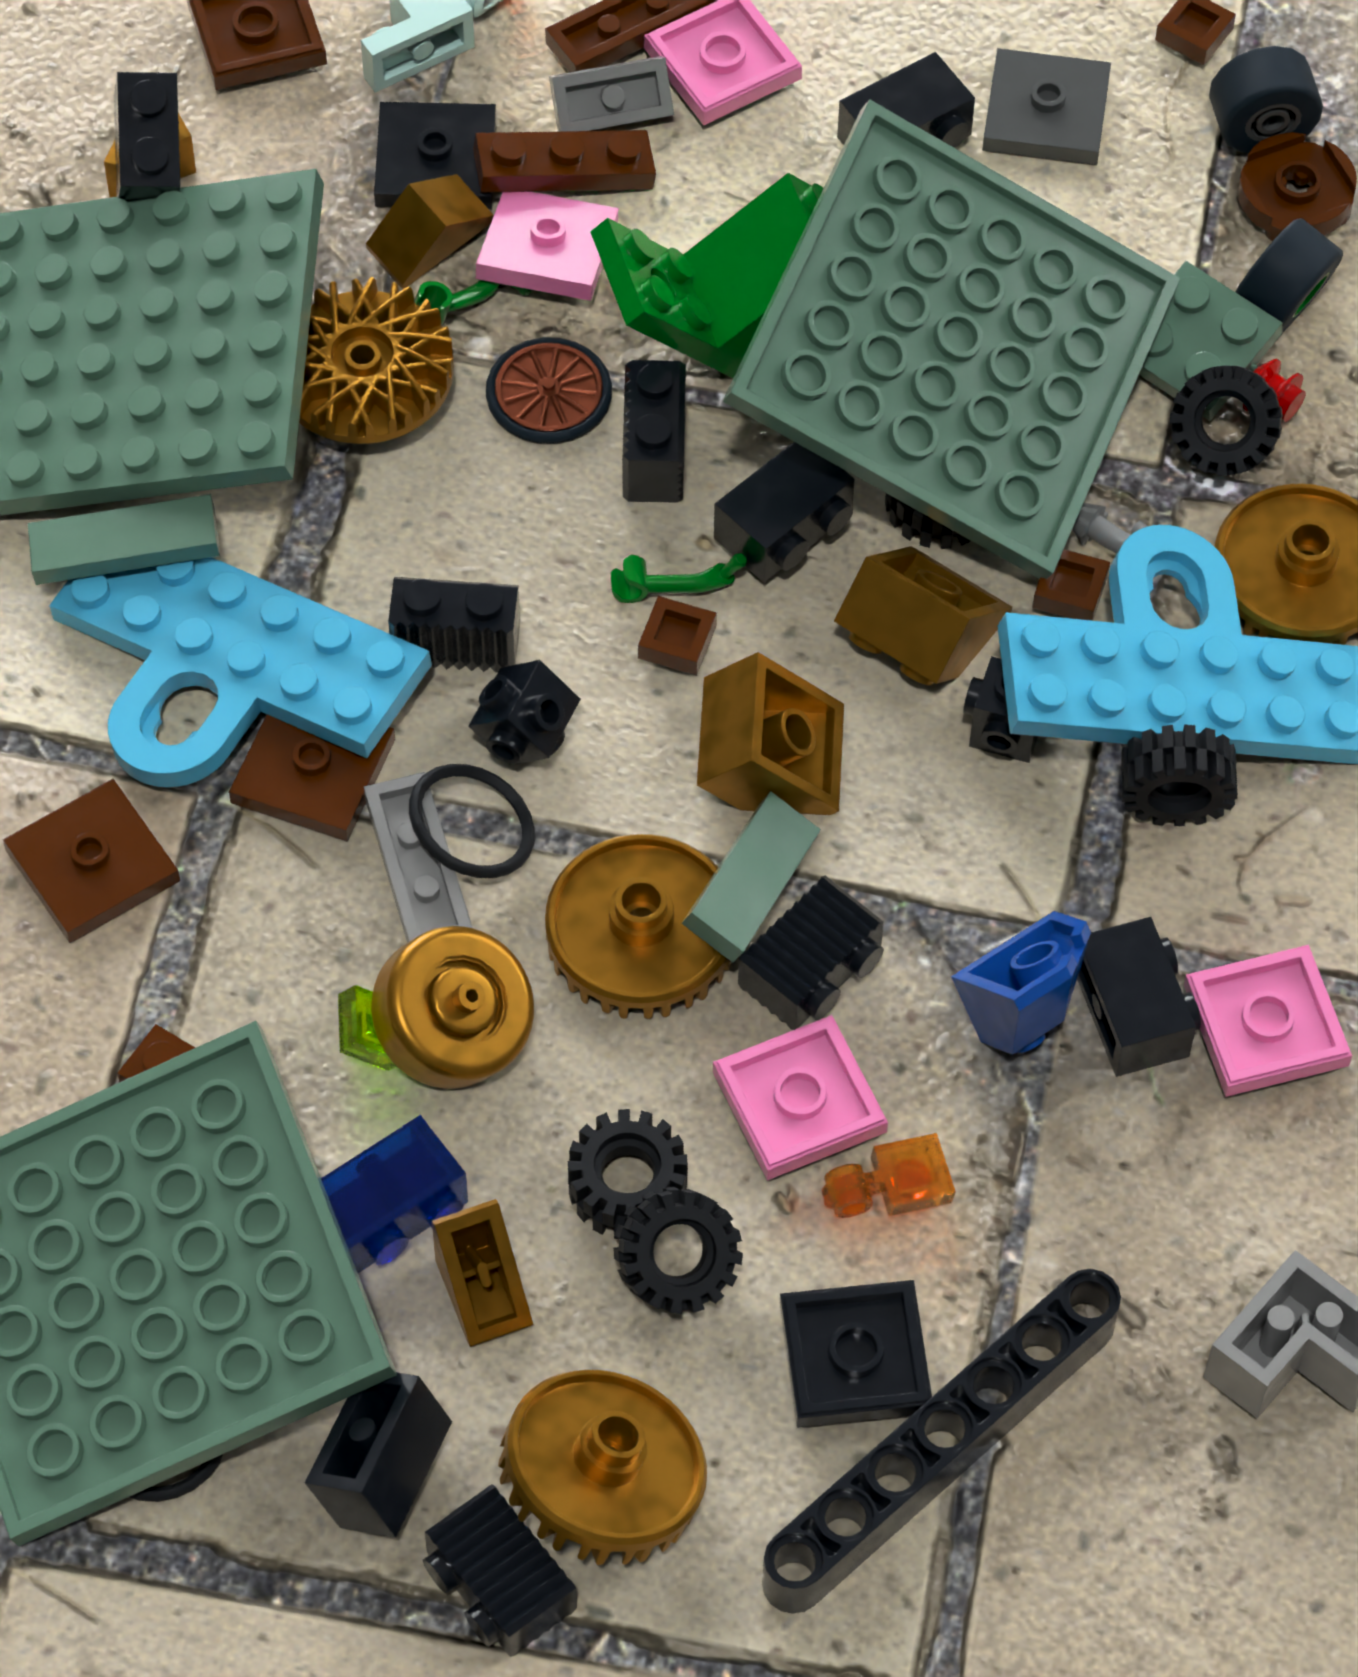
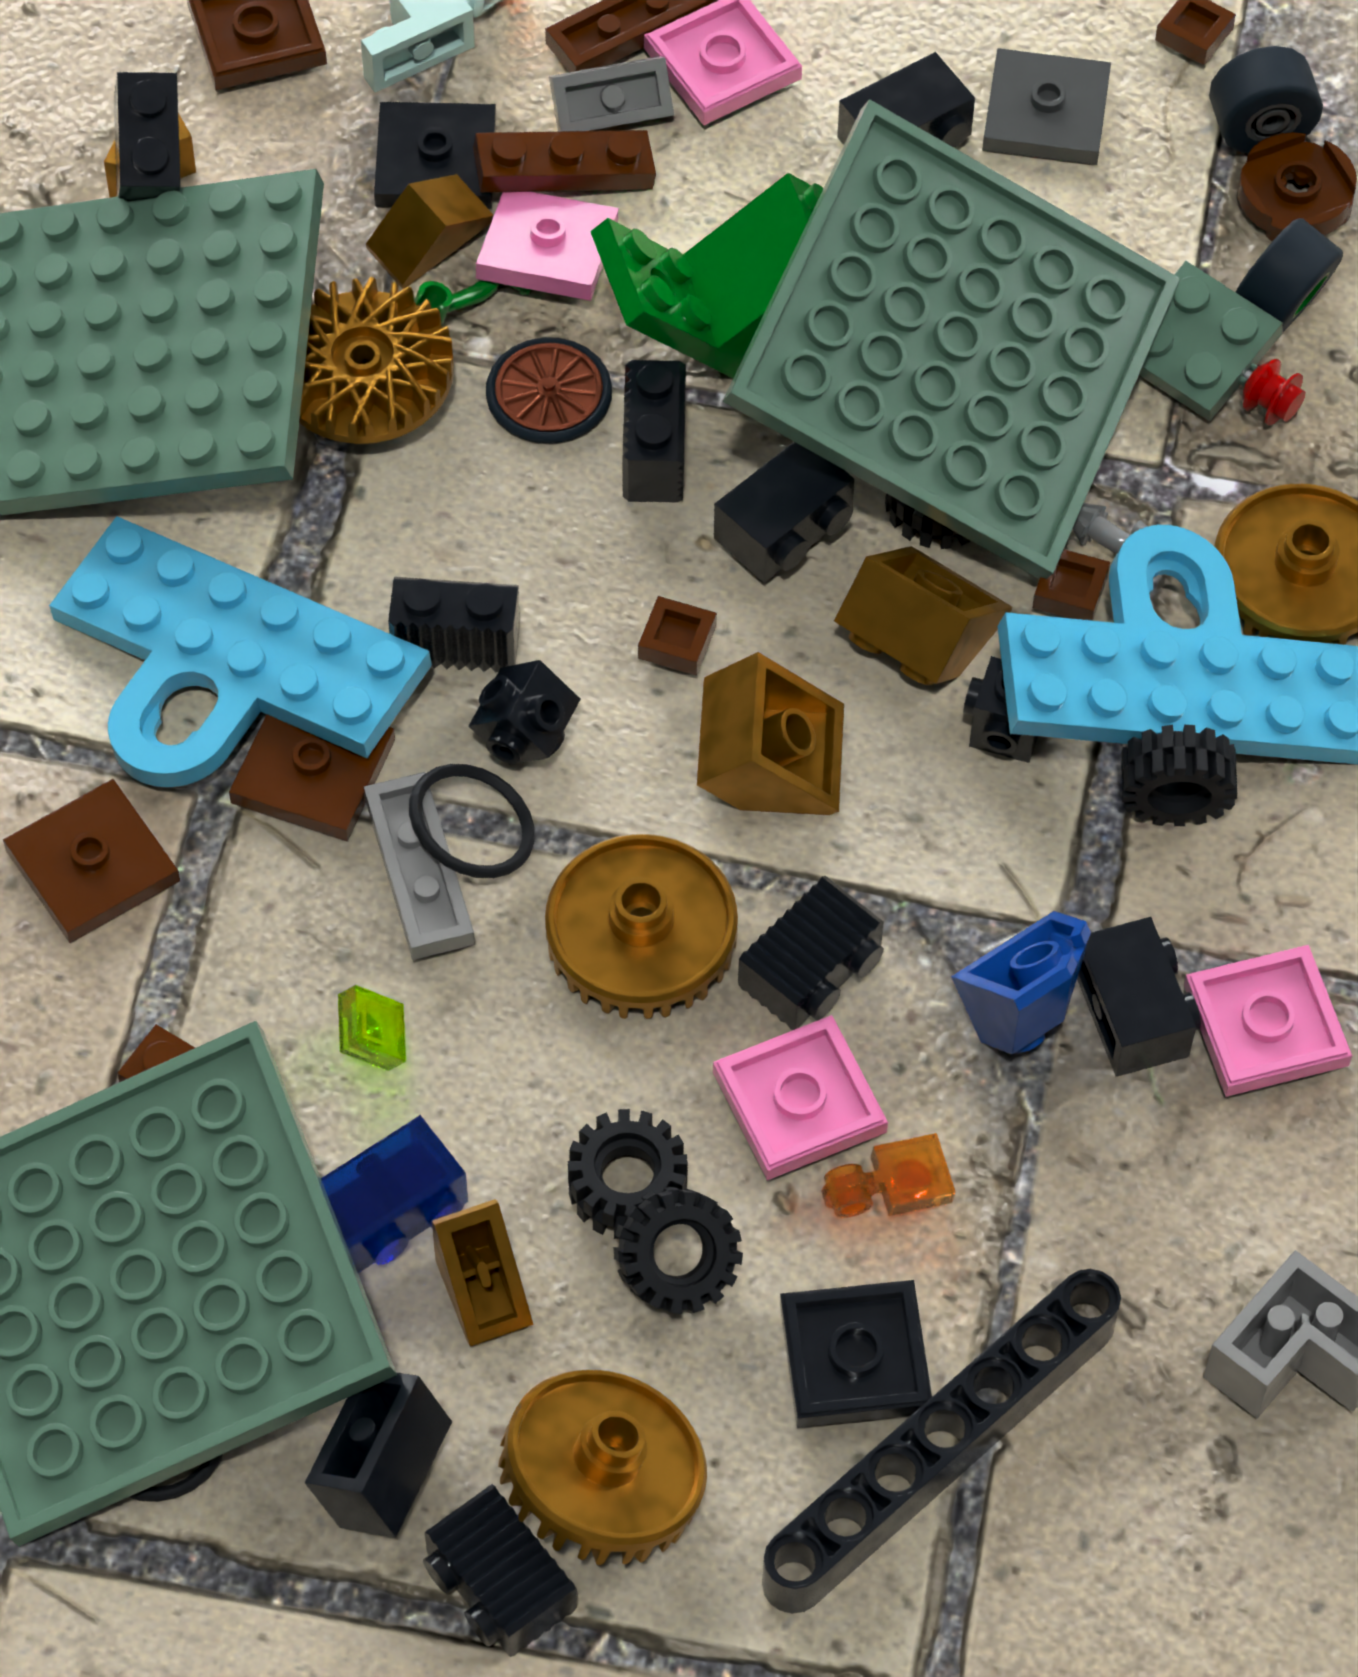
sand green tile [28,494,220,585] -> none
pearl gold wheel [371,926,534,1089] -> none
green piece [610,553,747,603] -> none
sand green tile [681,791,821,962] -> none
black tyre [1170,365,1283,476] -> none

